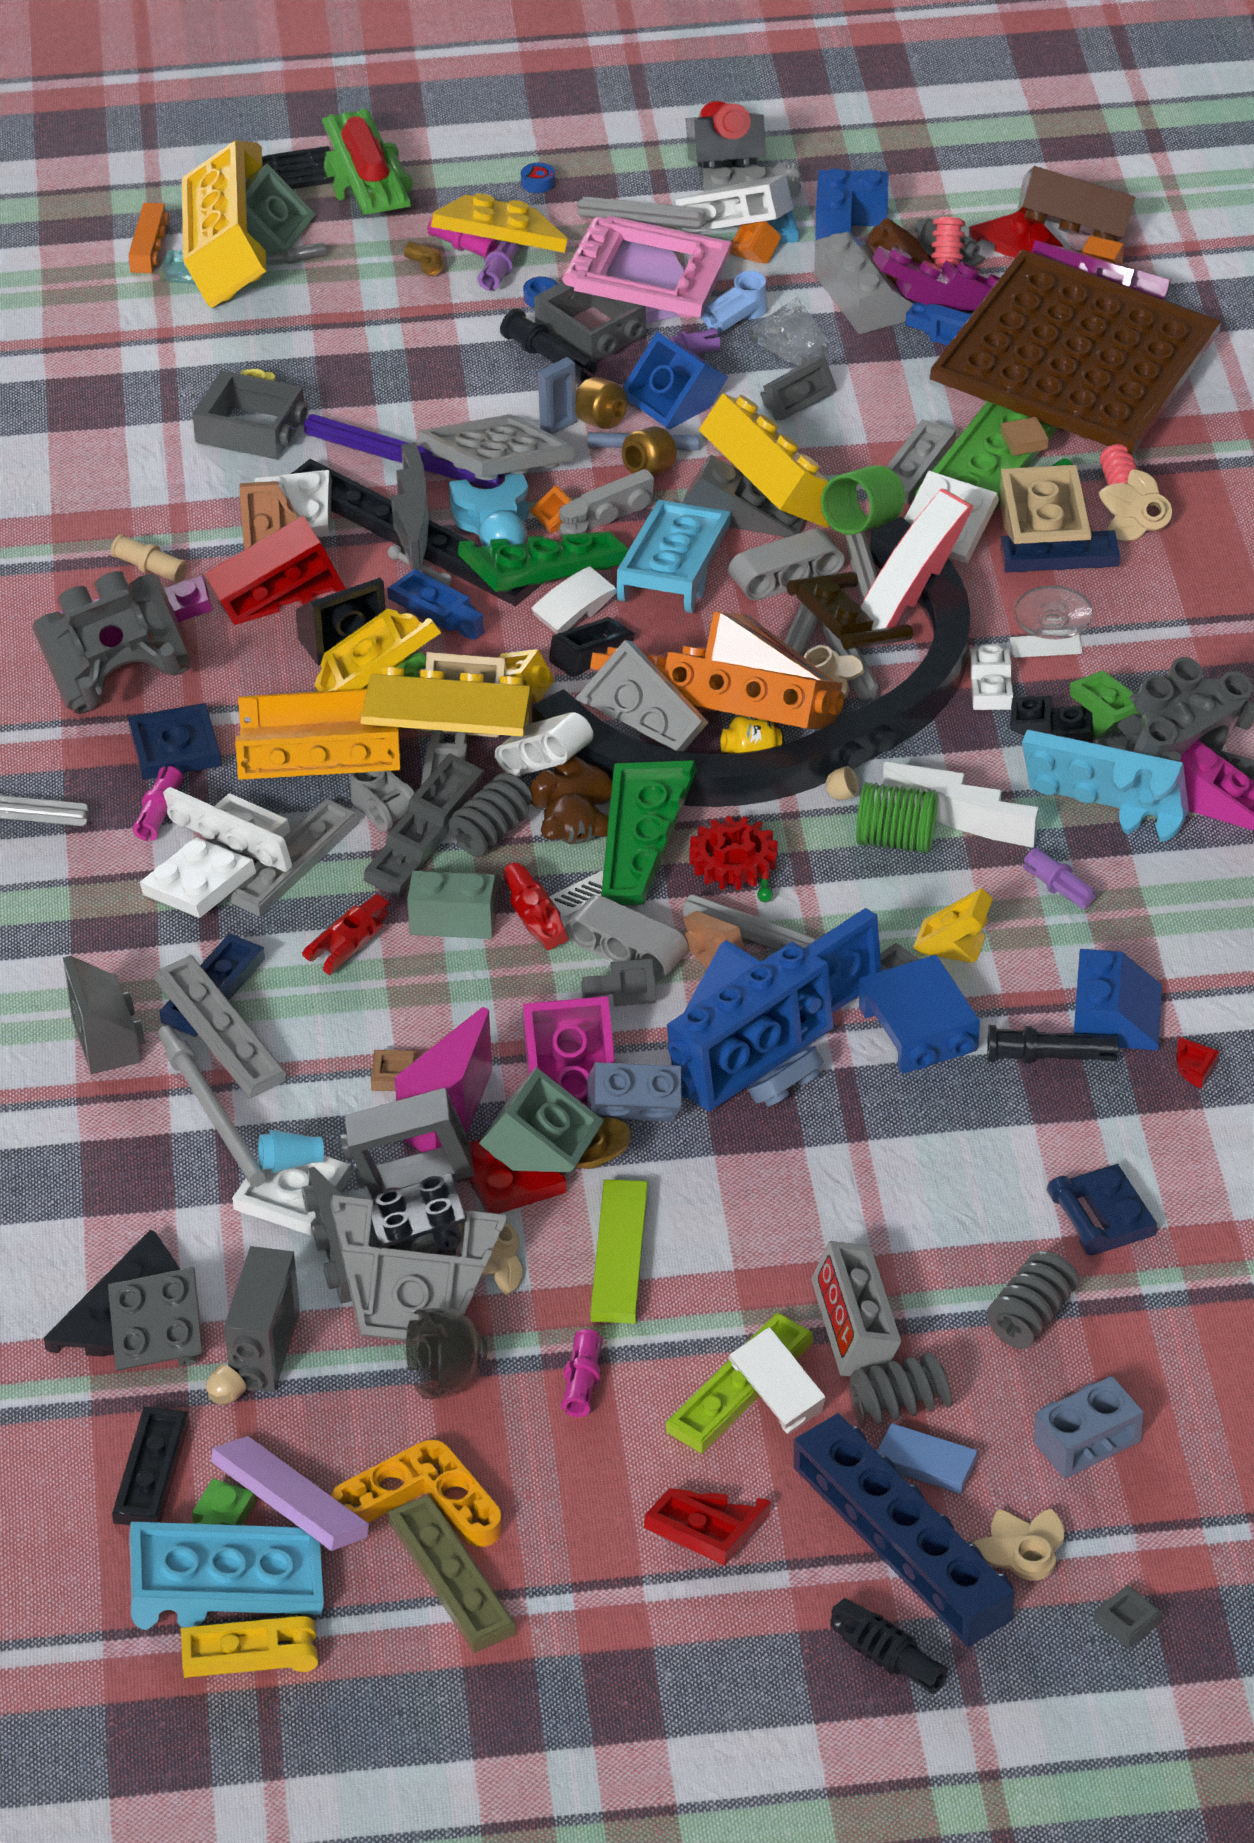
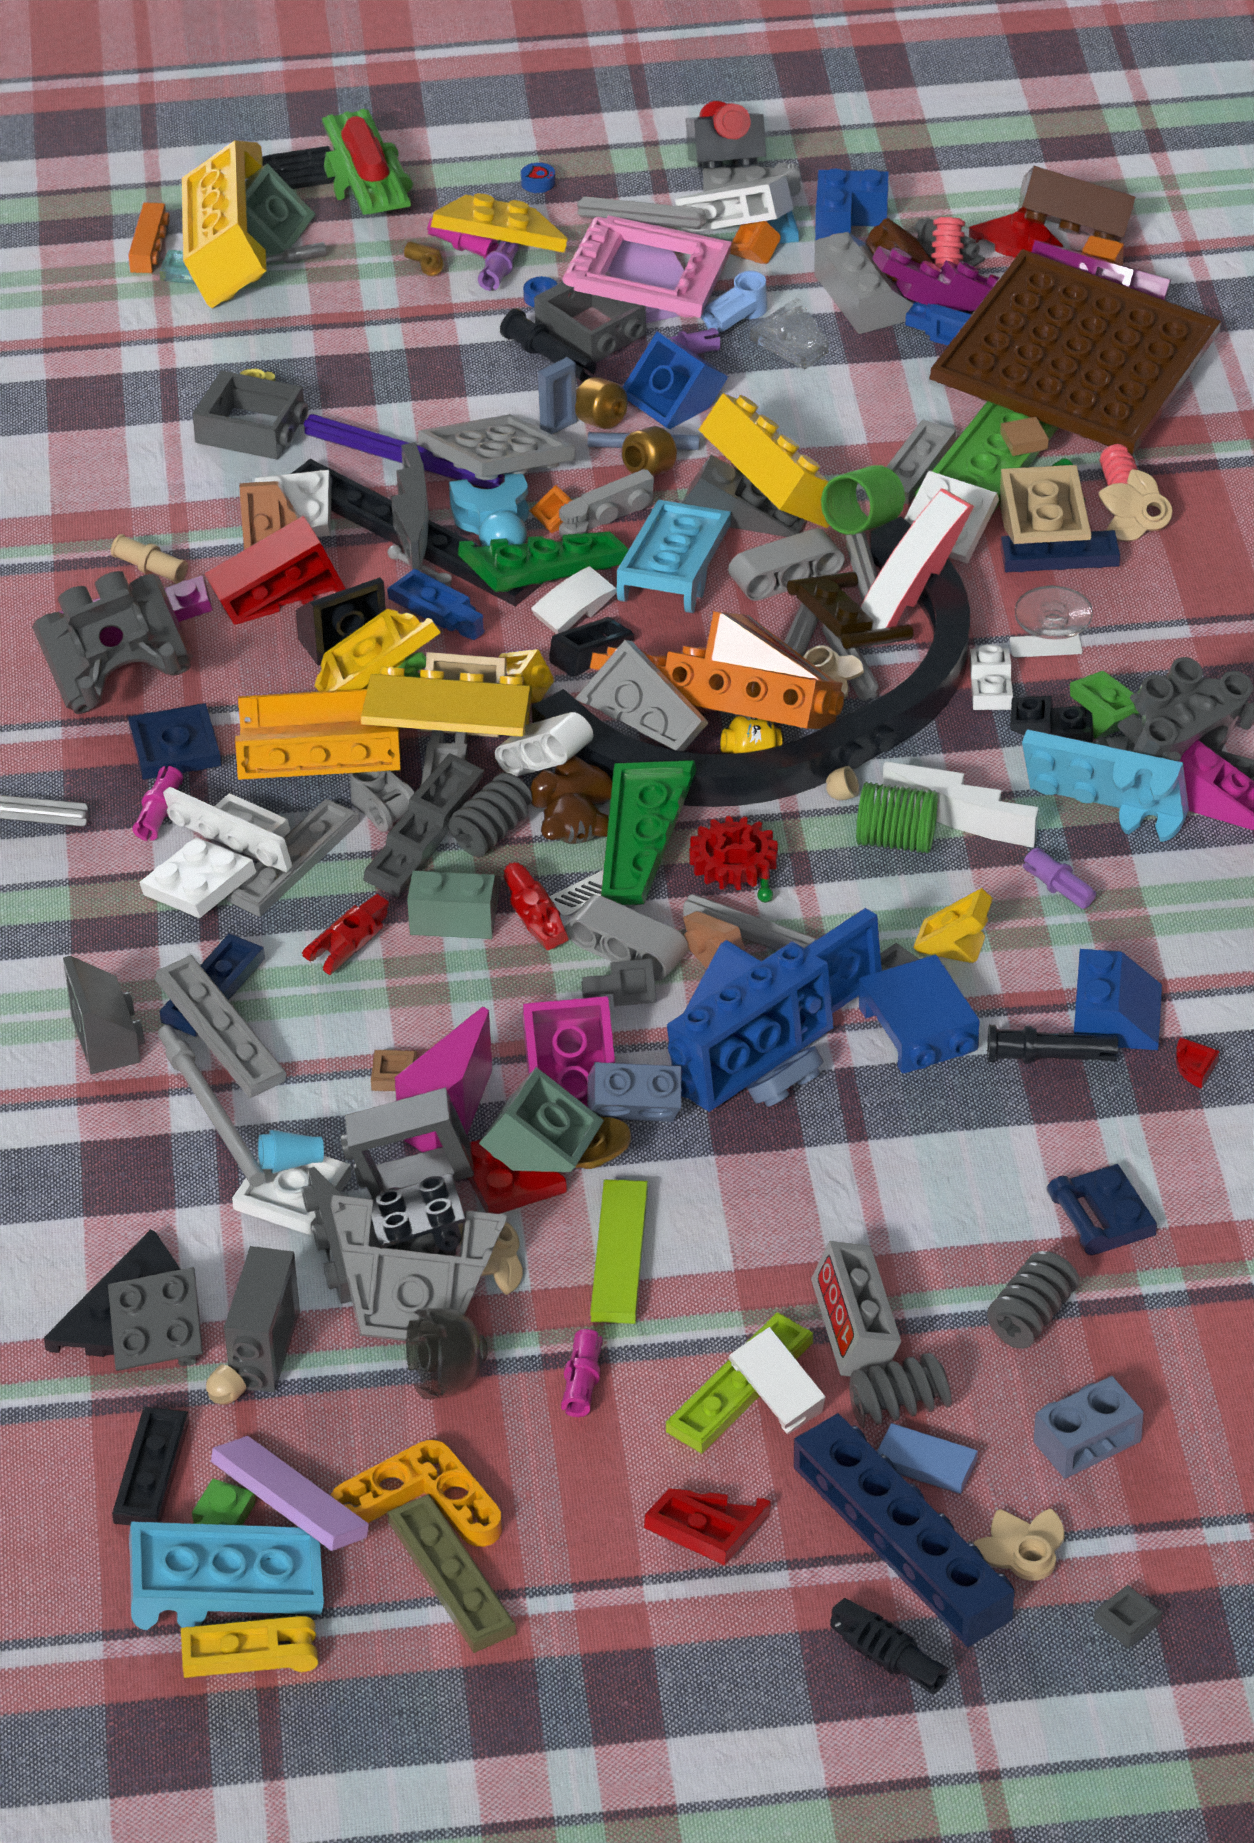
dark grey hinge [760,356,837,420] -> none

